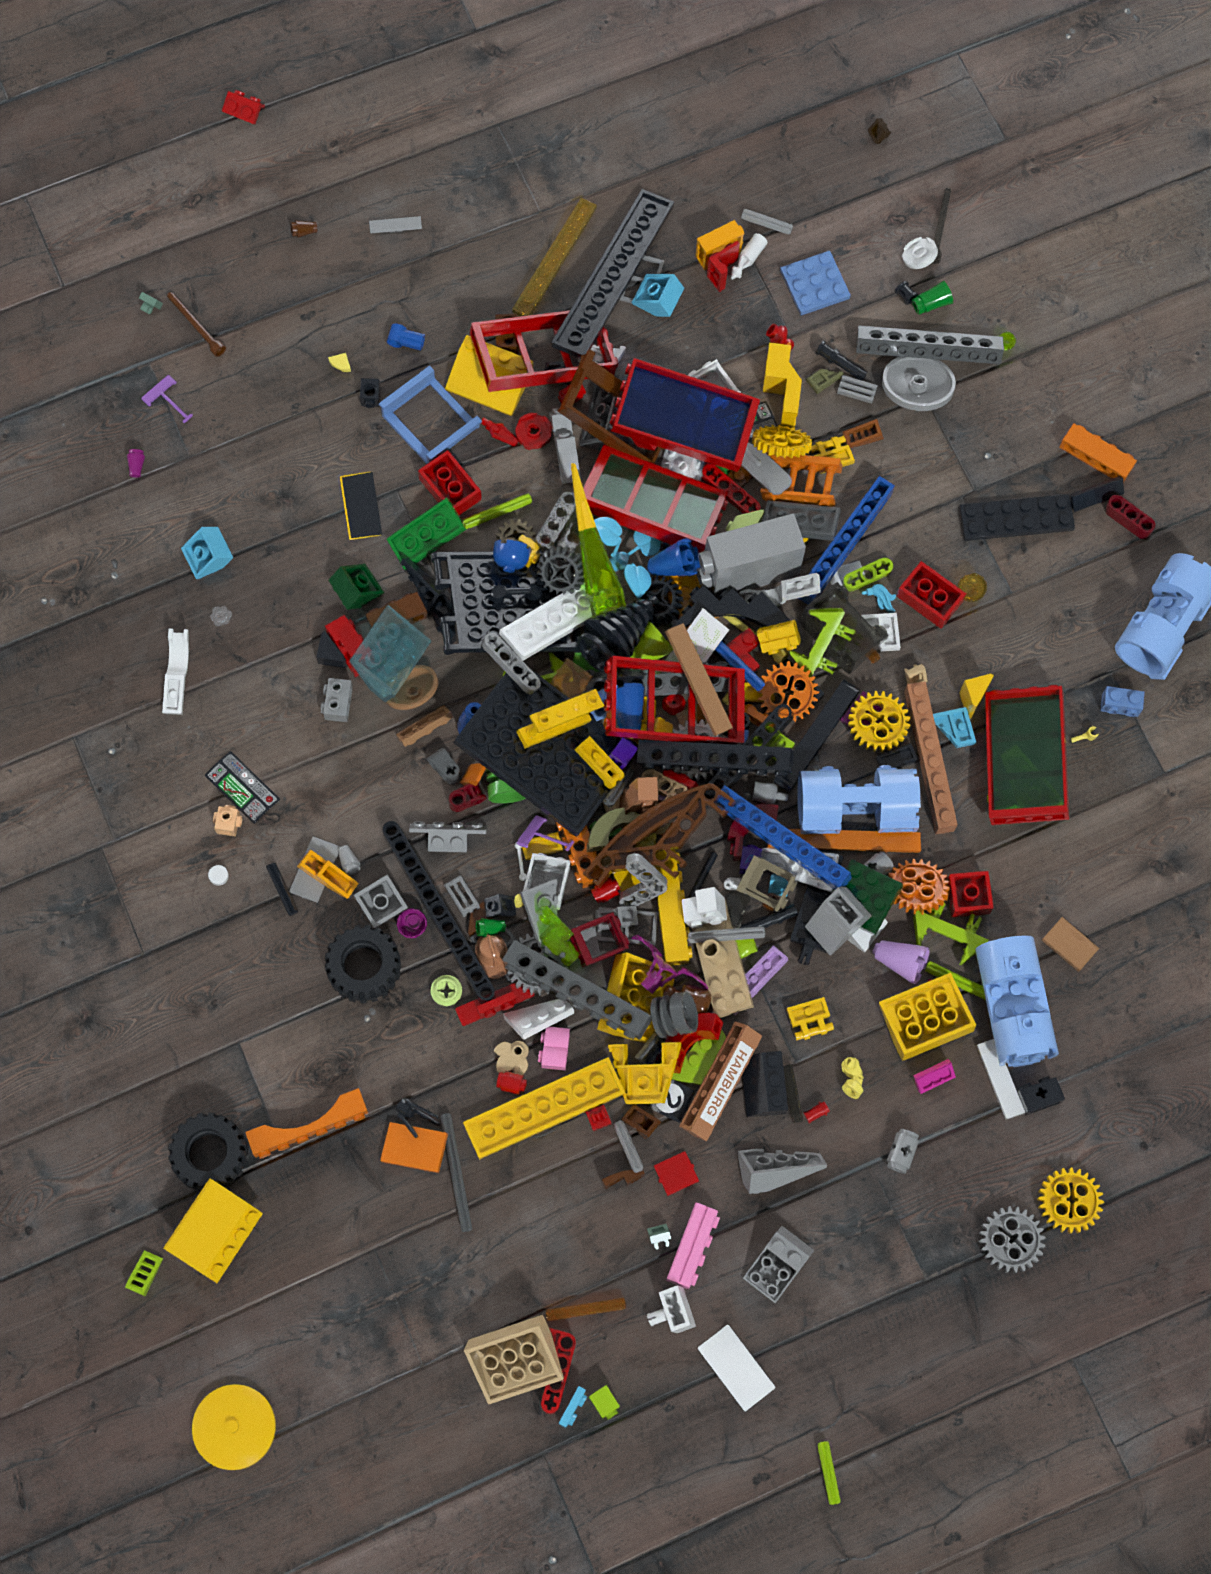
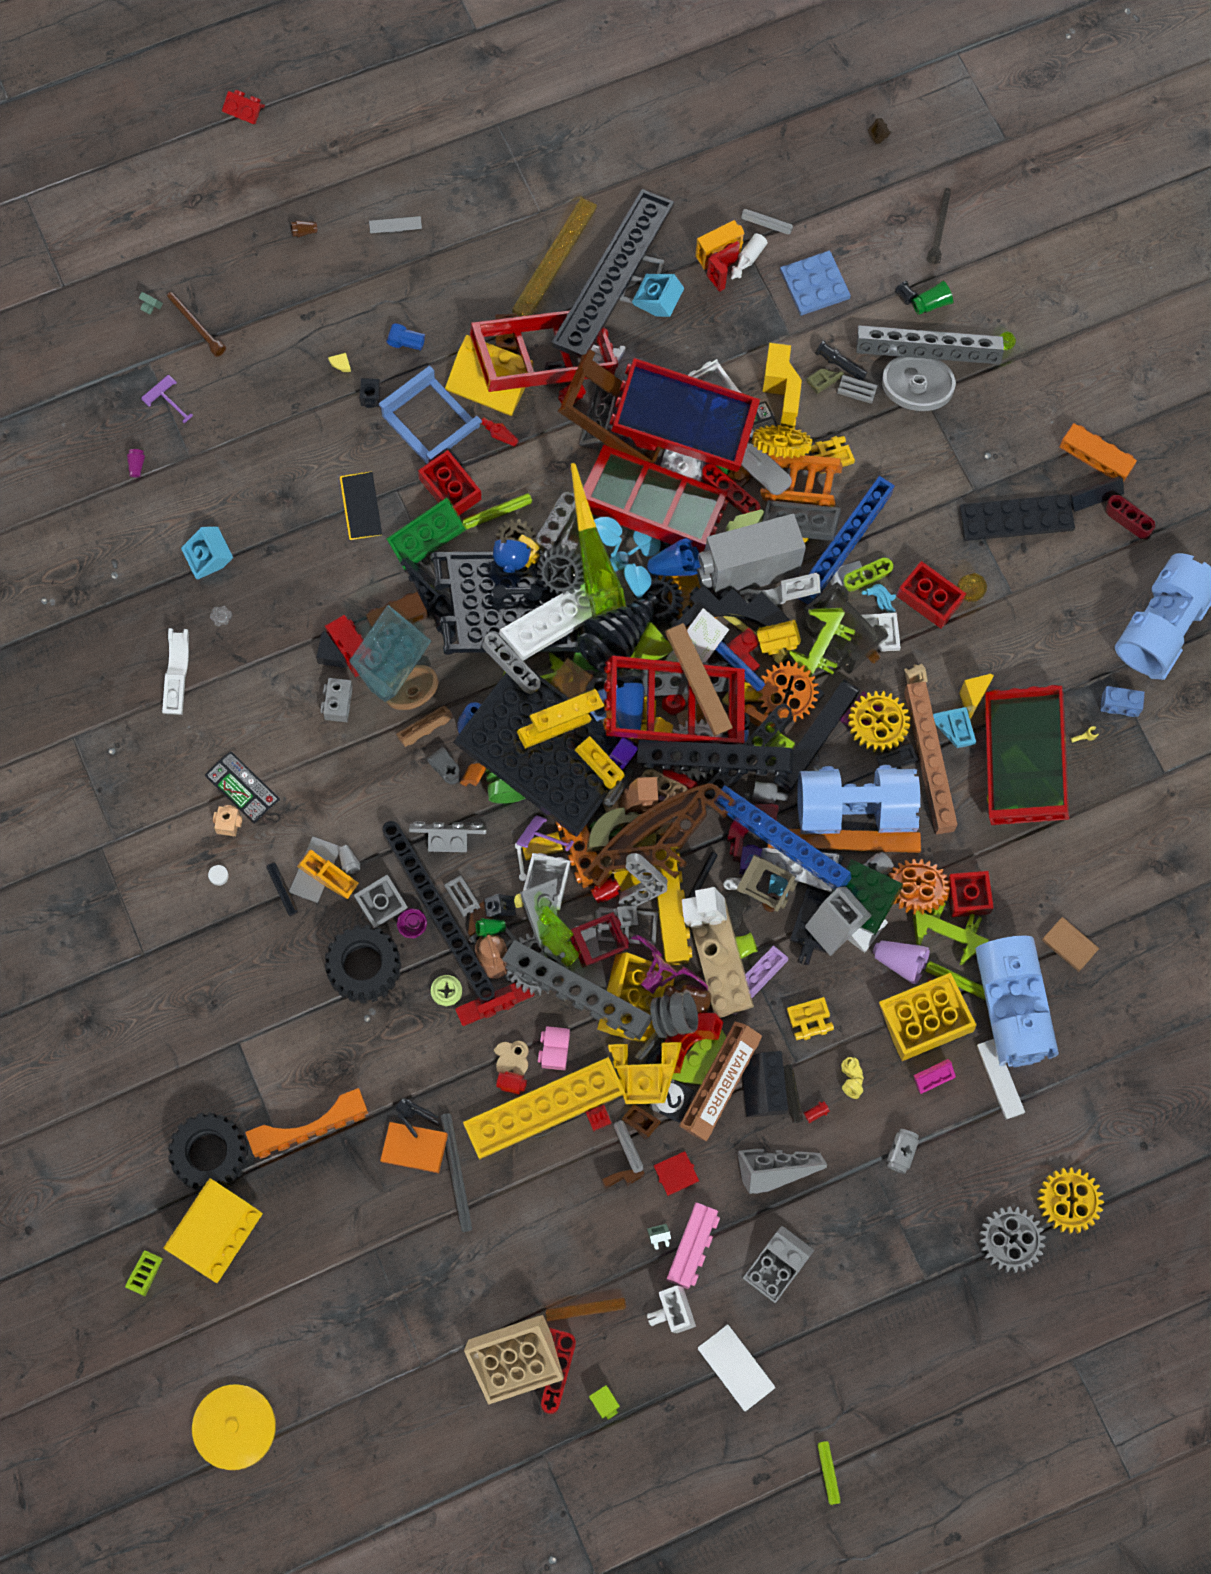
dark green slope [328,563,384,610] -> none
dark red piece [449,783,487,812] -> none
white wing [503,999,574,1040] -> none
red plate [515,413,552,450] -> none
light grey arch [549,407,581,484] -> none
medium azure plate [559,1386,587,1428] -> none
light grey axle [688,926,765,943] -> none
black pin [740,904,798,928] -> none
red animal [766,324,794,350] -> none
dark orange slope [842,419,884,448] -> none
white tile [902,237,938,269] -> none
black brick [1017,1076,1065,1116] -> none

